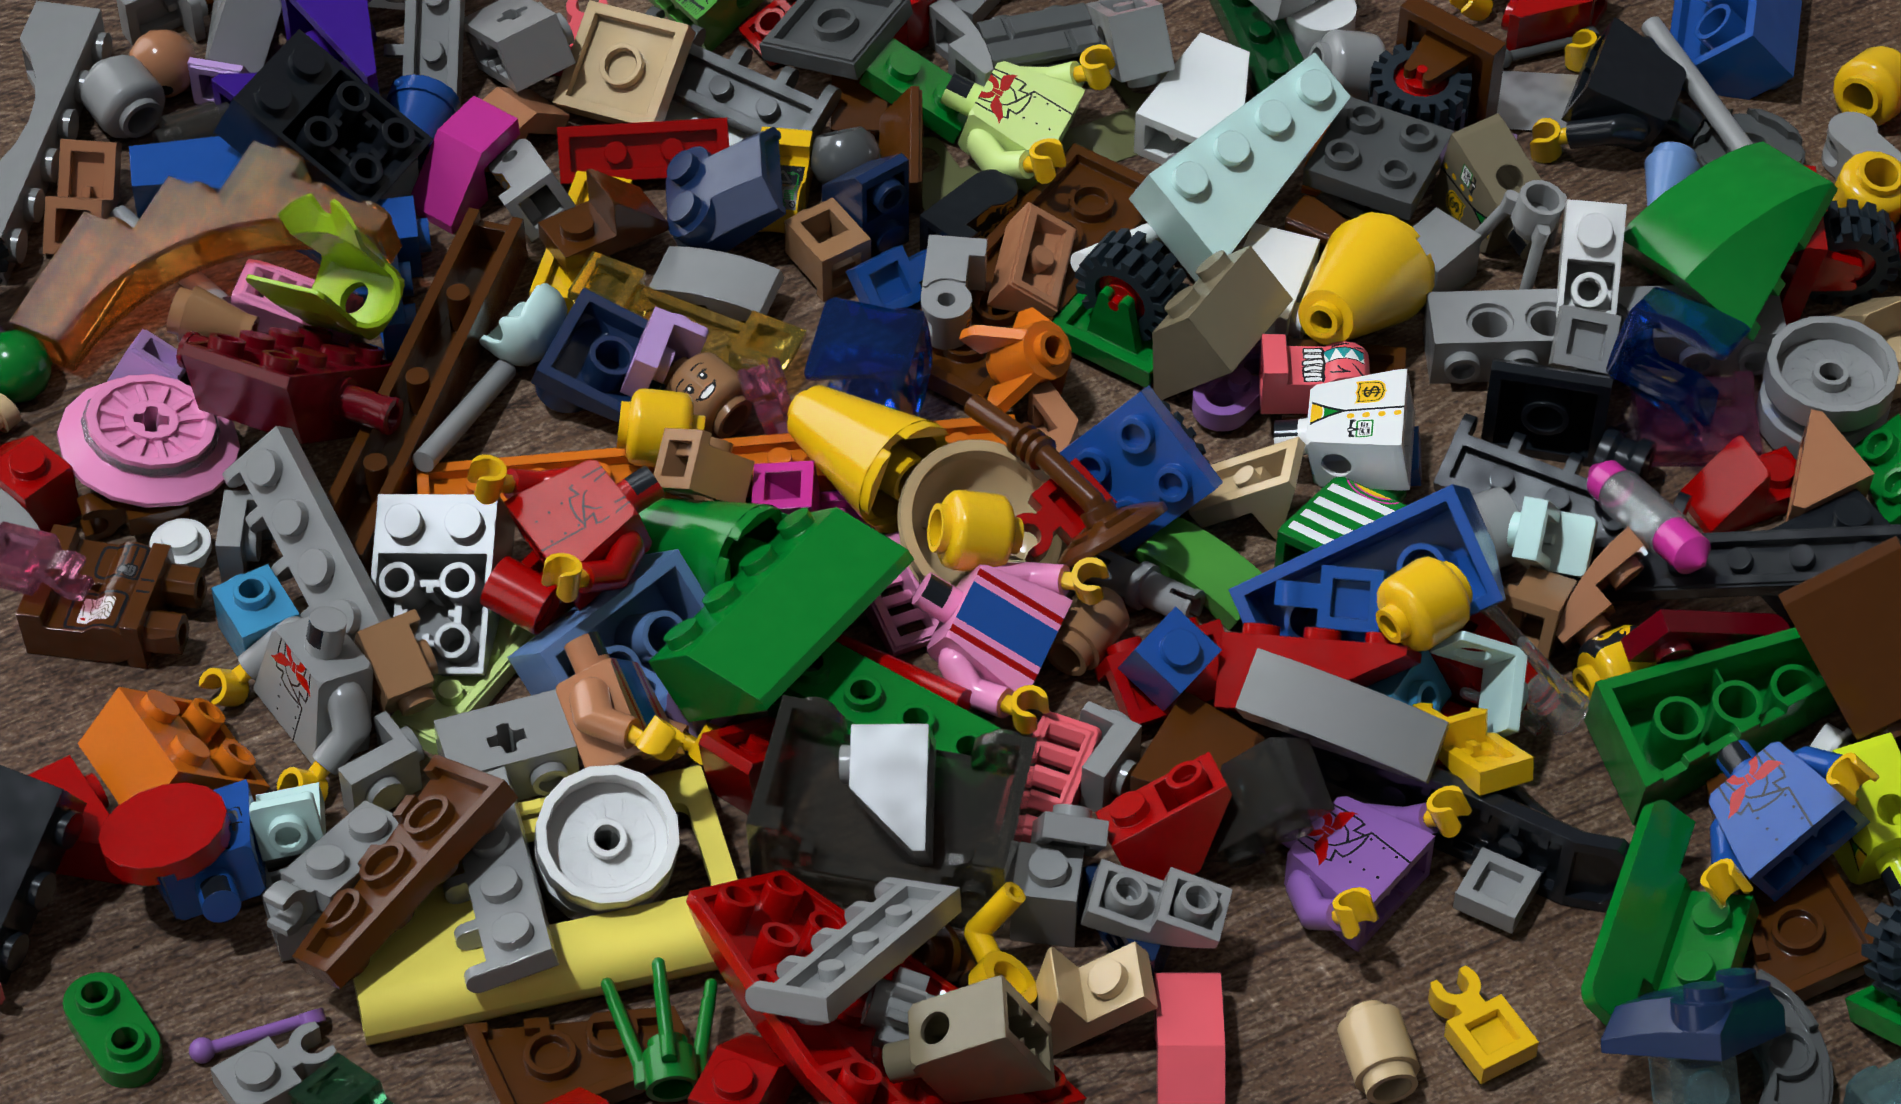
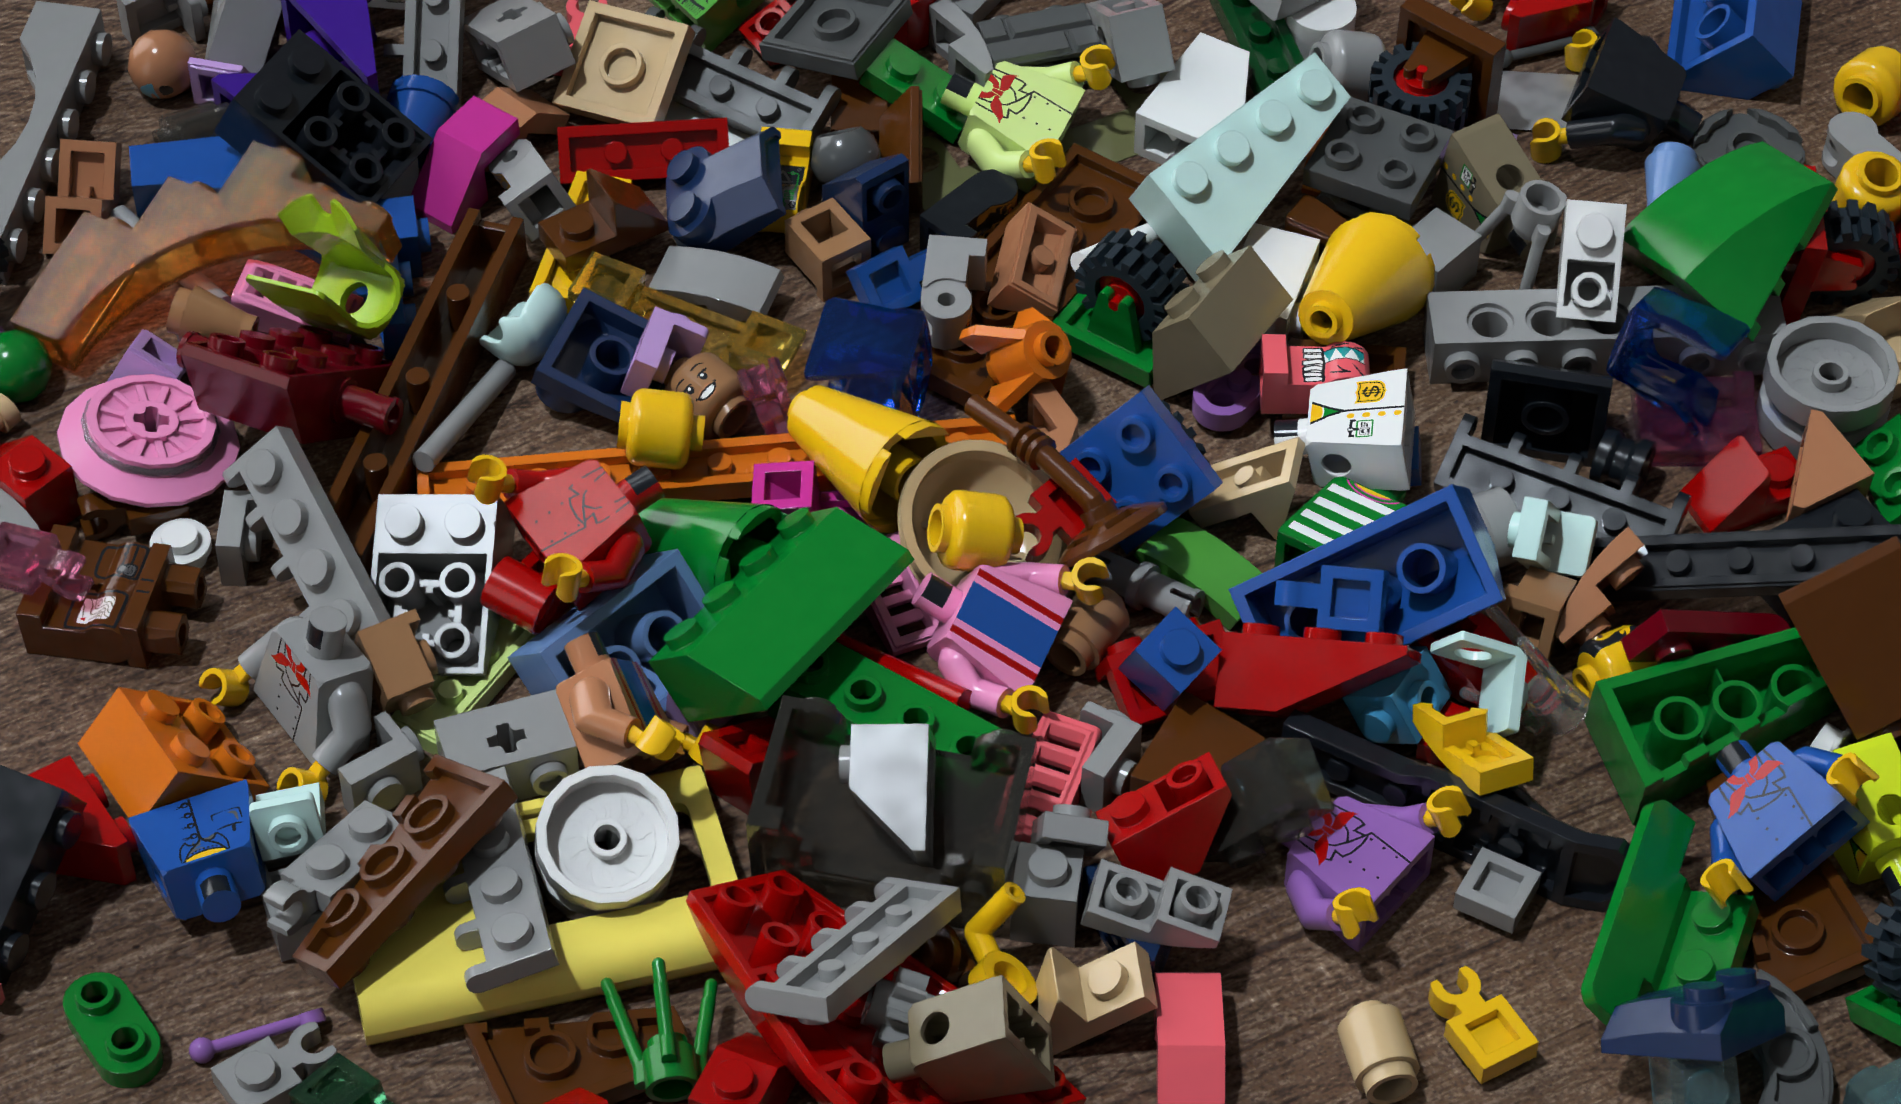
light grey head [81,55,166,139] -> none
red tile [98,782,231,886] -> none
dark azure brick [211,564,300,658] -> none
medium nougat brick [653,428,755,503] -> none
light grey slope [1235,648,1450,785] -> none
yellow head [1376,556,1473,652] -> none
light grey plate [1548,305,1622,375] -> none
piece [1587,460,1711,574] -> none
light grey bar [1641,16,1753,151] -> none

